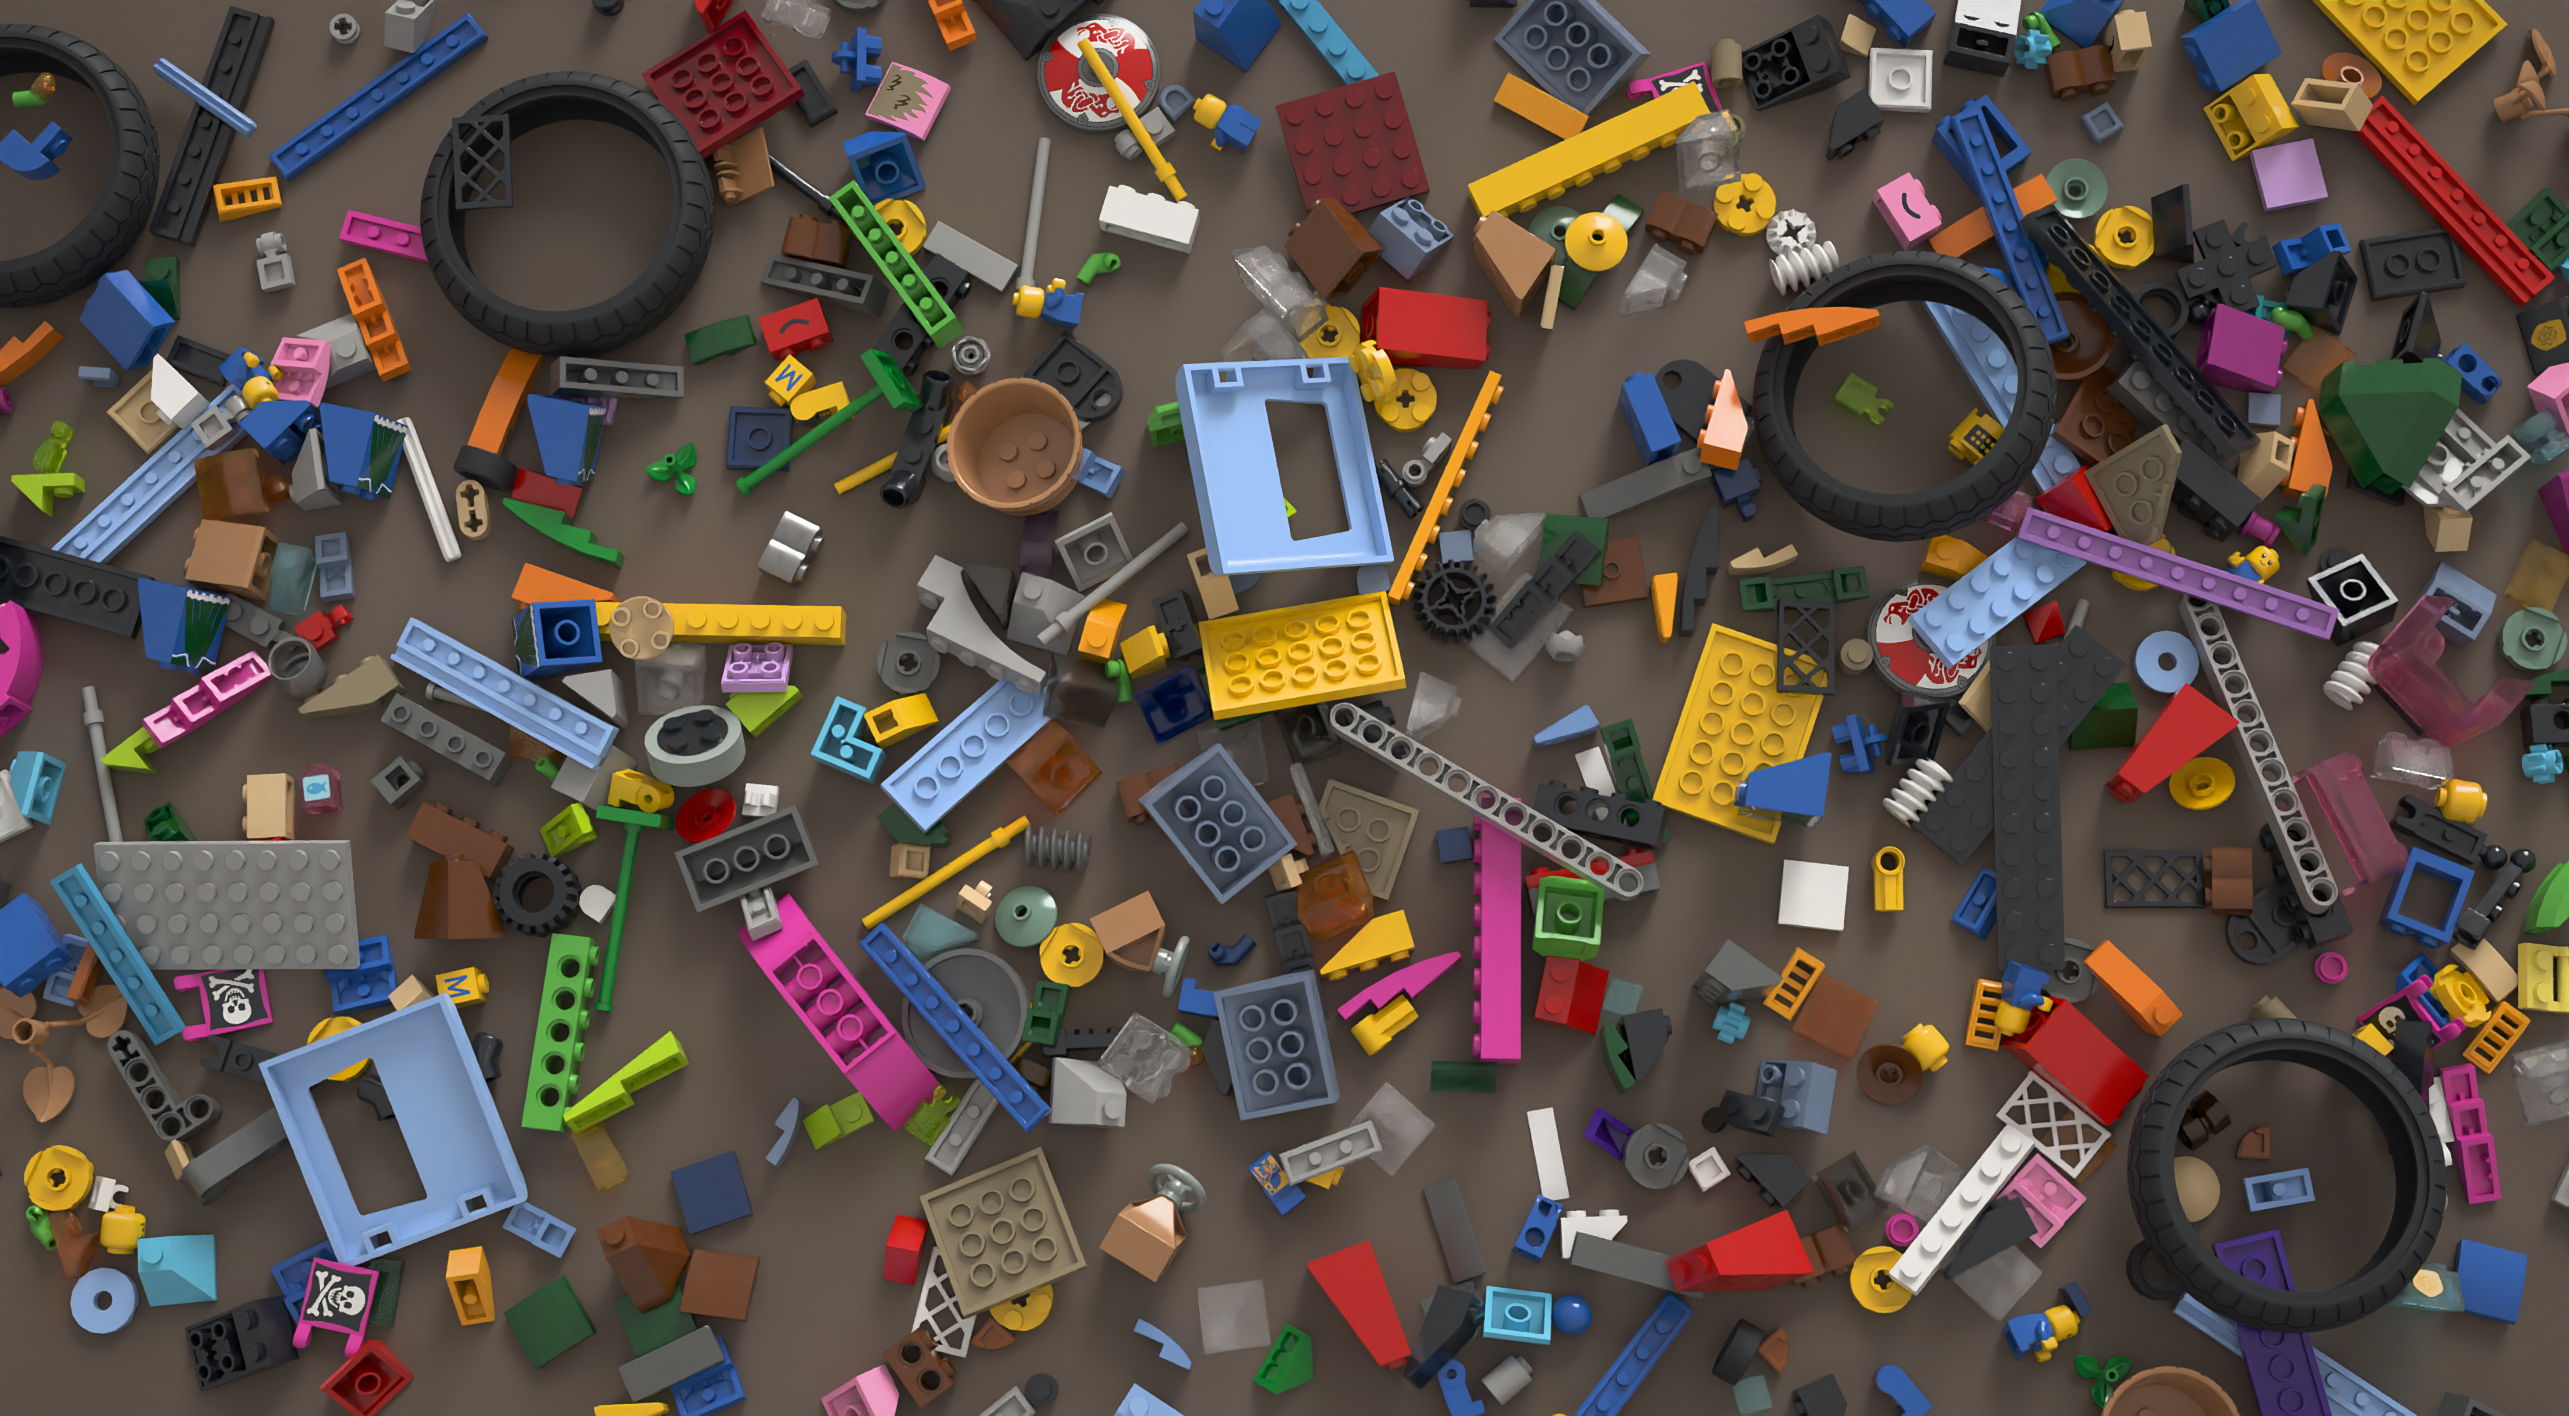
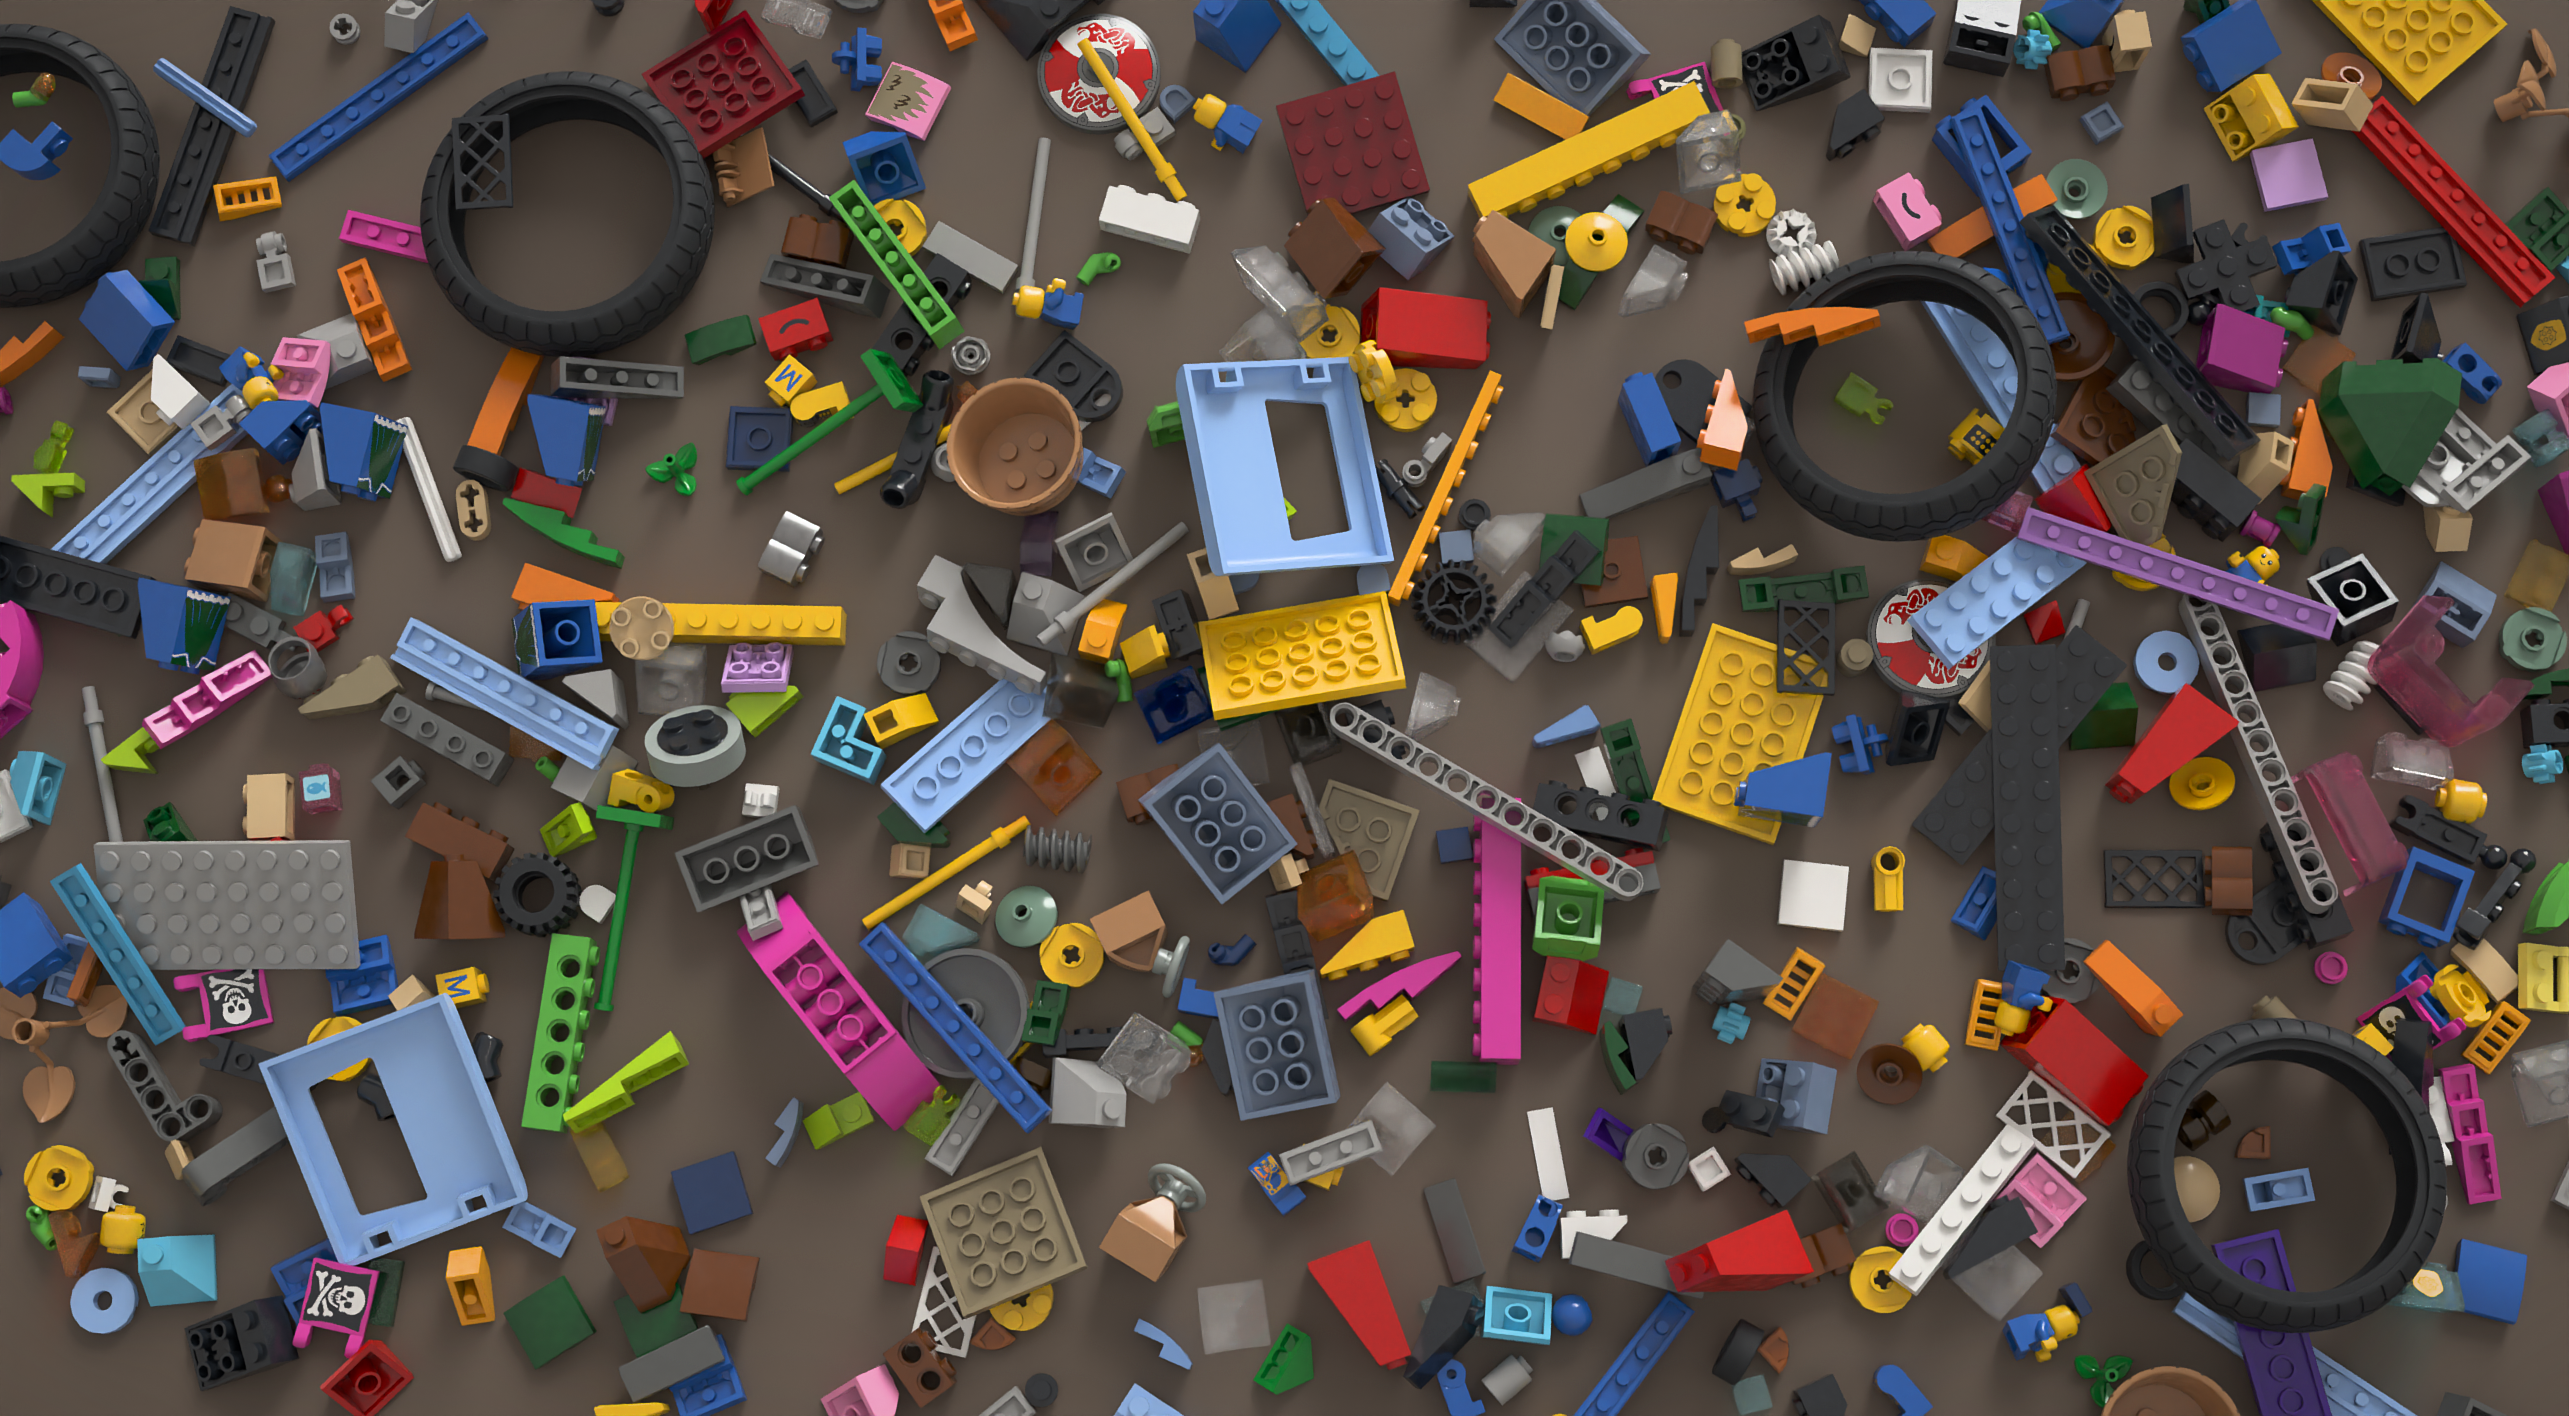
red dish [676,788,736,844] -> none
white piece [1882,757,1954,828] -> none
none -> yellow leg [1579,606,1643,655]
none -> black slope [2237,623,2317,692]

